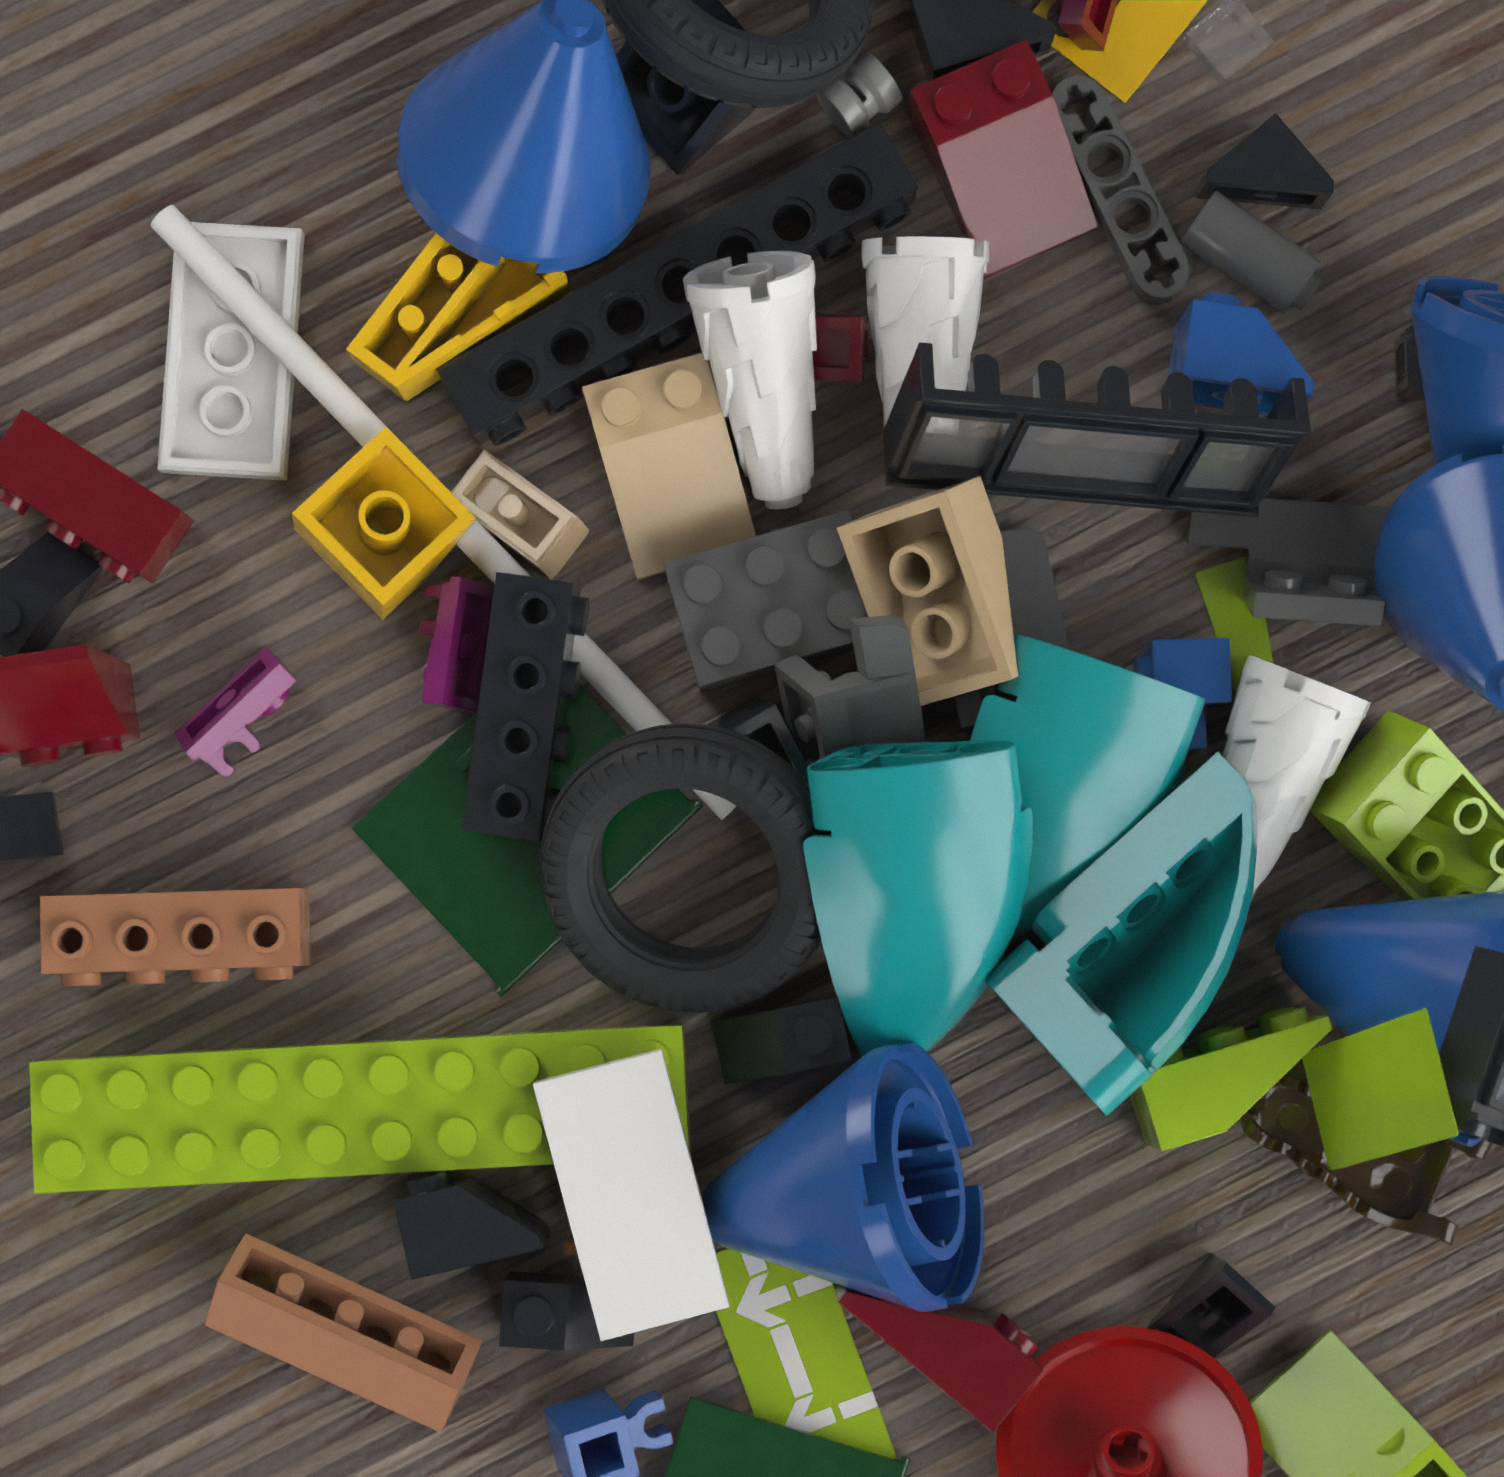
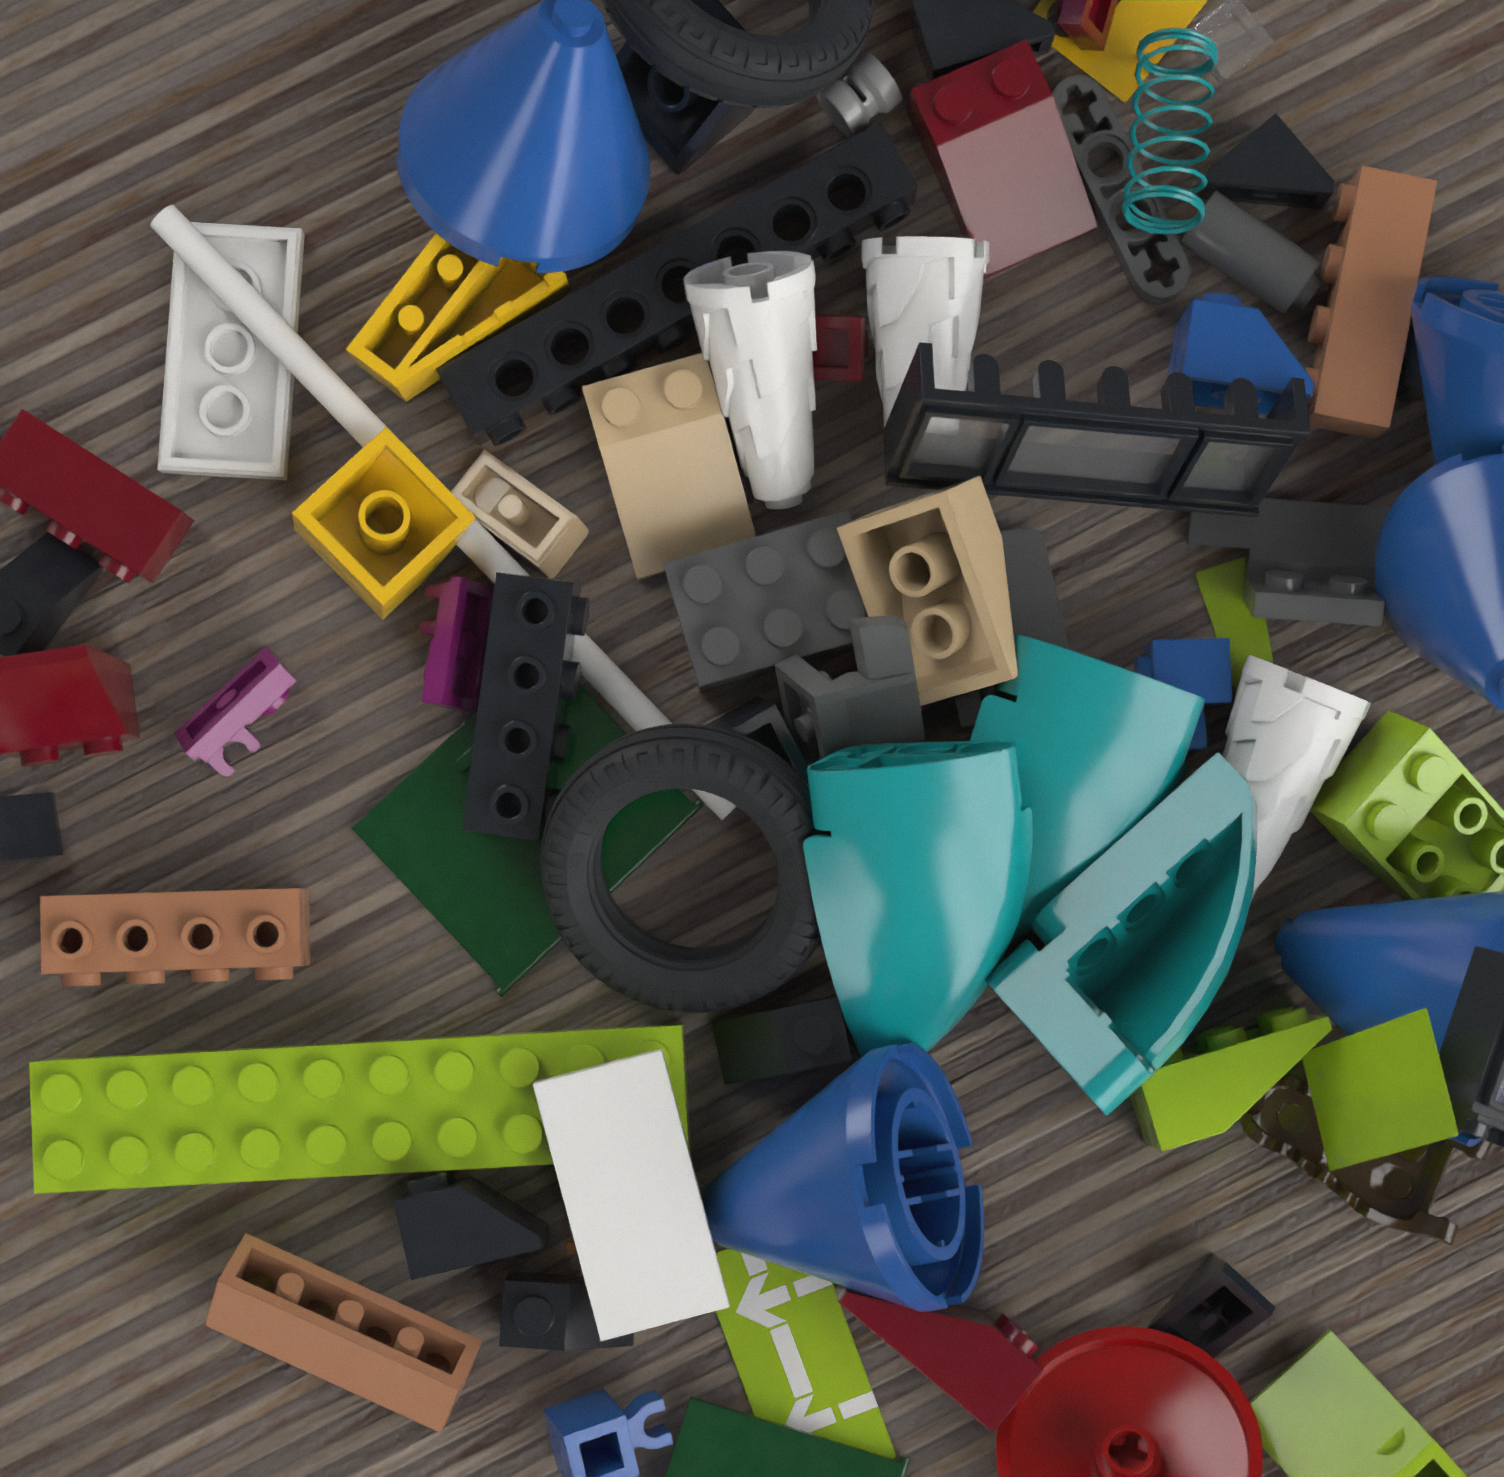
none -> teal piece [1121,27,1218,234]
none -> nougat brick [1304,165,1437,440]

